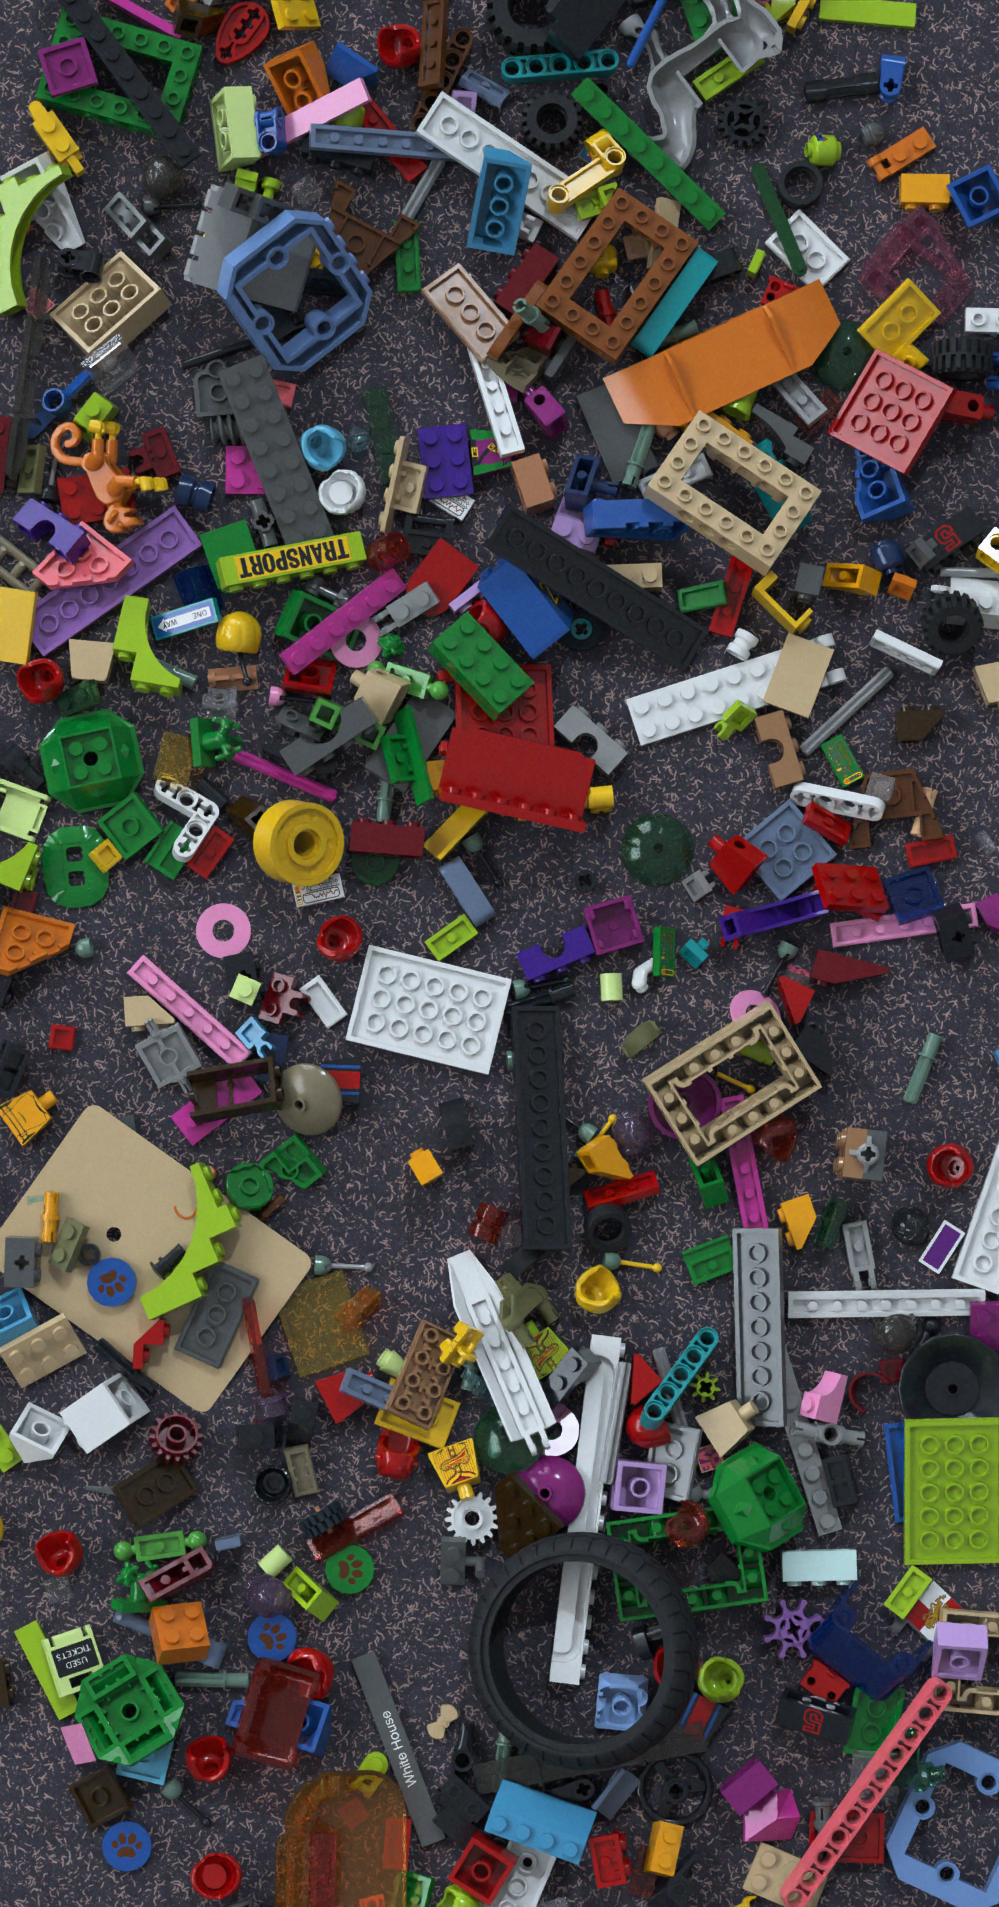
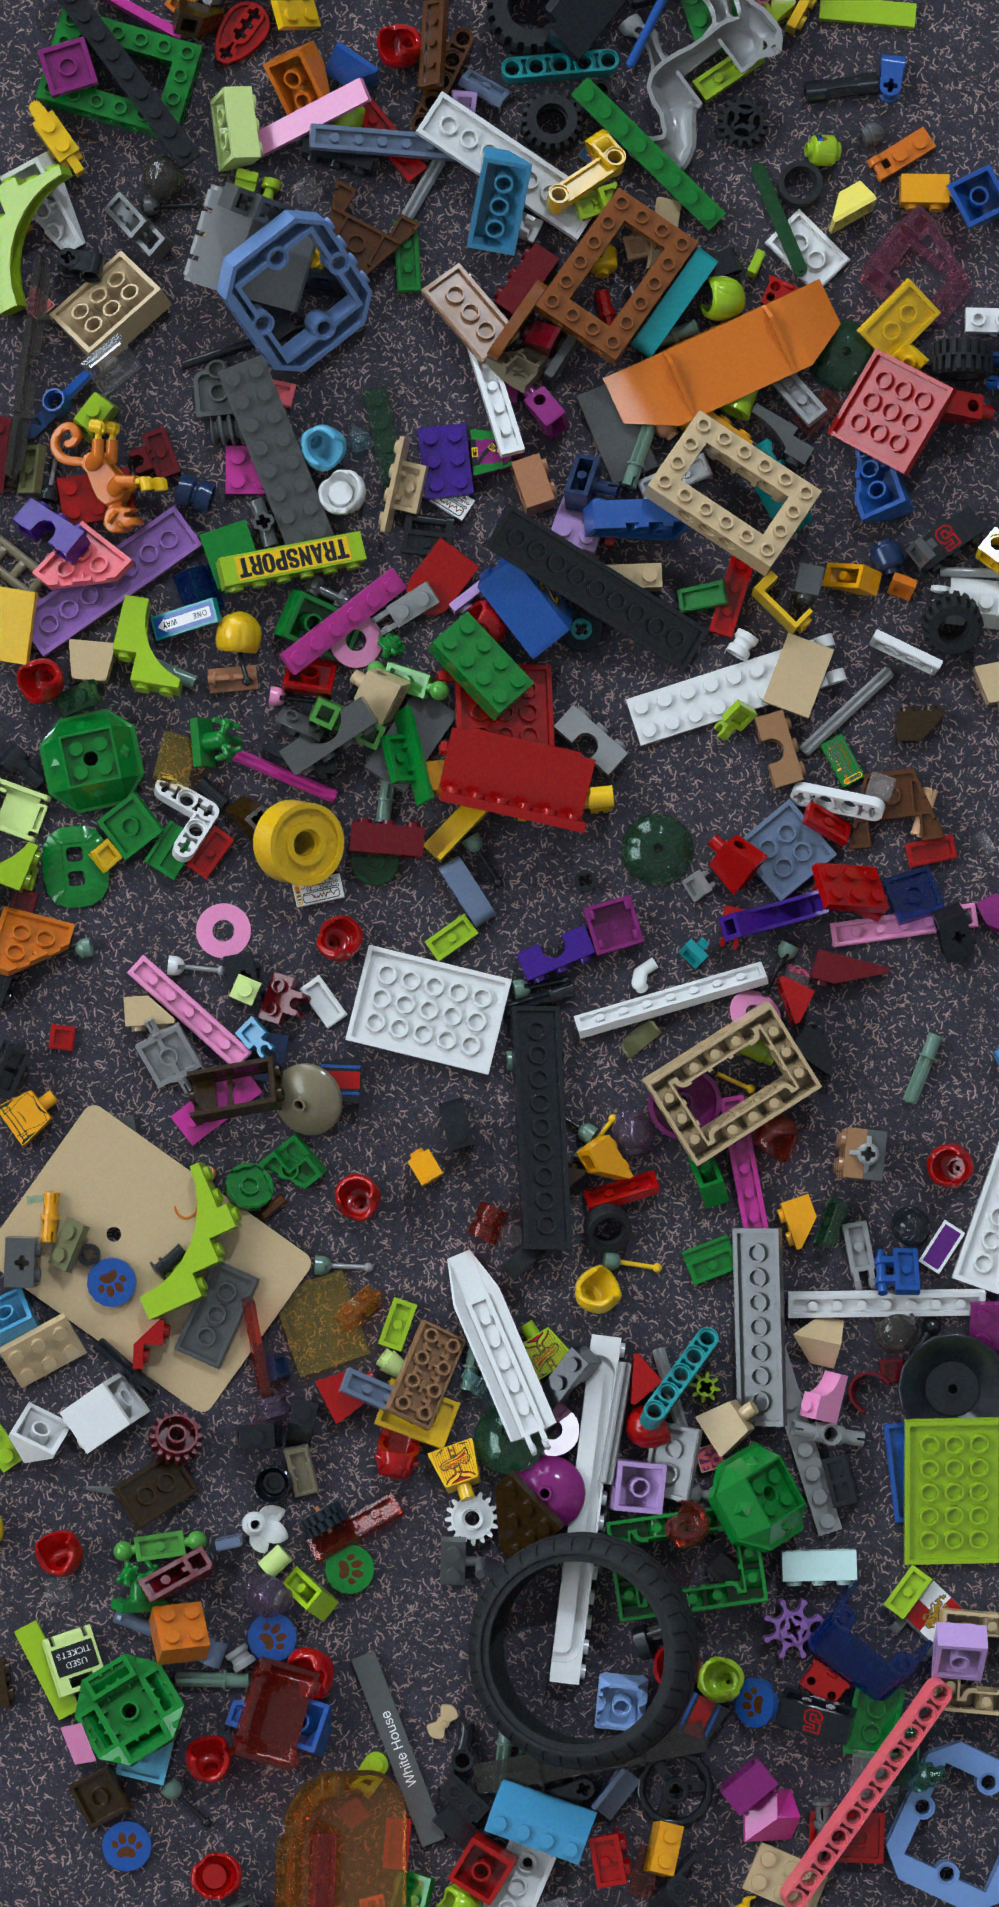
clear brick [202,686,238,720] -> none
blue piece [254,106,287,156] -> none
clear red wheel [365,531,411,572] -> none
yellow hips [439,1321,485,1368] -> none
olive connector [495,1272,560,1349] -> none
sand green pin [512,298,551,333] -> none
yellowish green piece [600,973,623,1002] -> none
green tile [653,927,676,977] -> none
none -> hinge [167,955,226,976]
none -> light grey wheel [225,1642,256,1673]
none -> white plate [242,1505,288,1553]
none -> red piece [334,1174,381,1221]
none -> lime plate [378,1297,417,1352]
none -> white plate [574,962,769,1039]
none -> lime piece [700,276,746,321]
none -> blue tile [734,1677,778,1728]
none -> tan slope [793,1318,844,1369]
none -> light yellow slope [829,181,877,234]
none -> blue plate [874,1248,921,1296]

